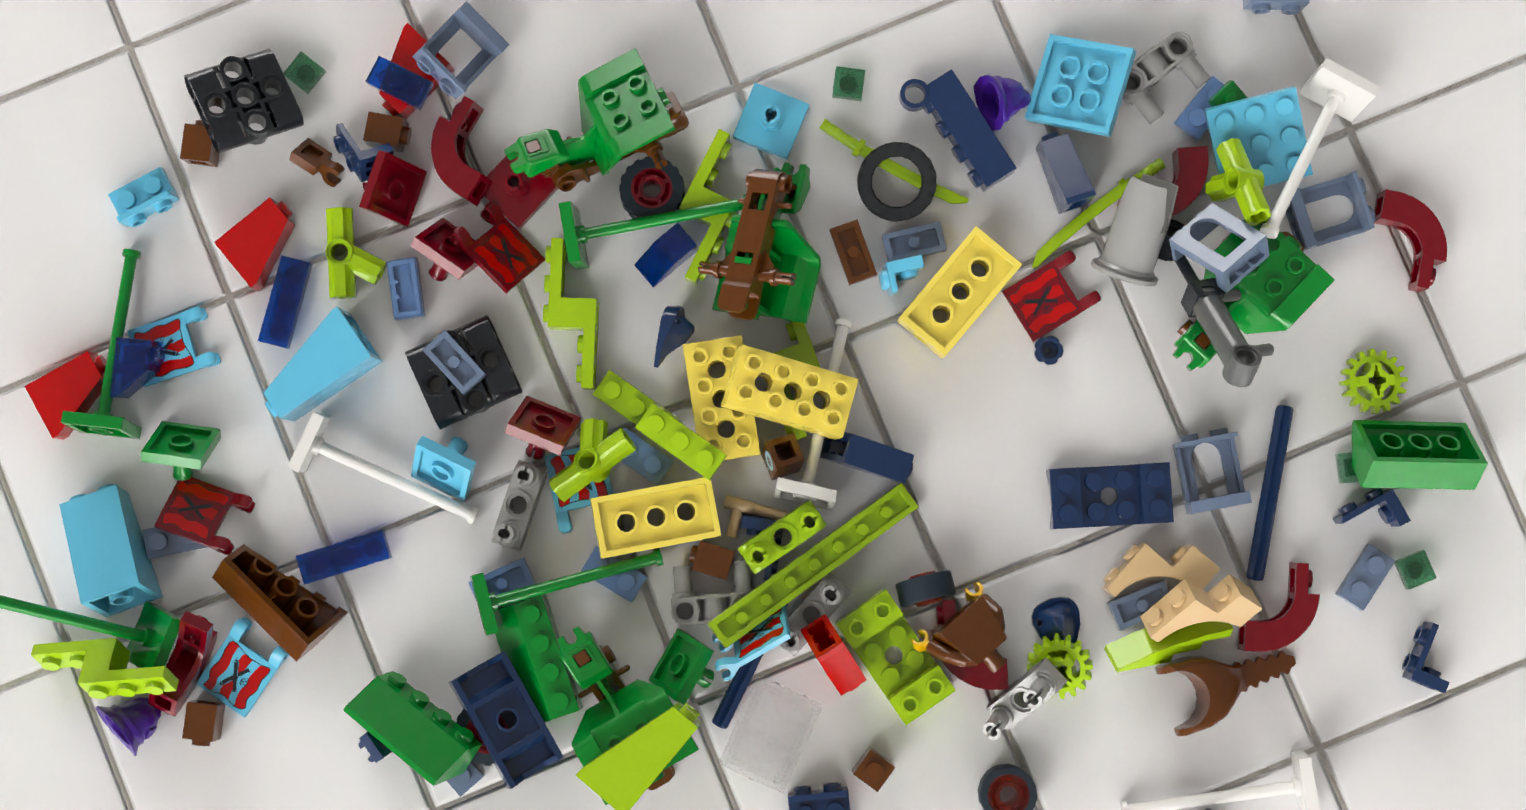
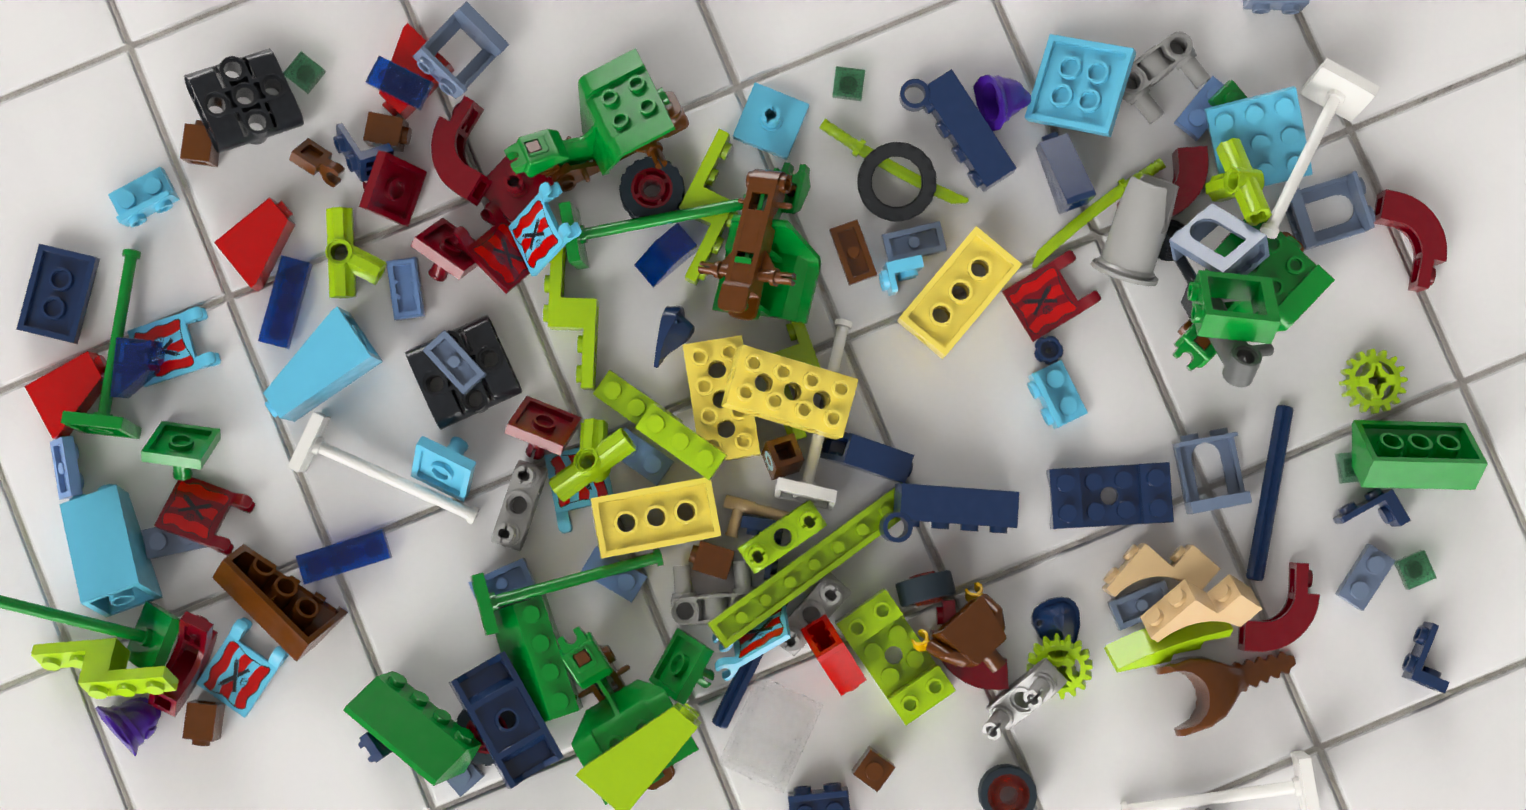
none -> dark blue plate [16,244,100,344]
none -> medium blue plate [50,436,84,500]
none -> medium azure flag [508,182,582,276]
none -> dark blue hinge [879,483,1019,543]
none -> medium azure bracket [1027,360,1088,429]
none -> green window [1187,270,1281,344]

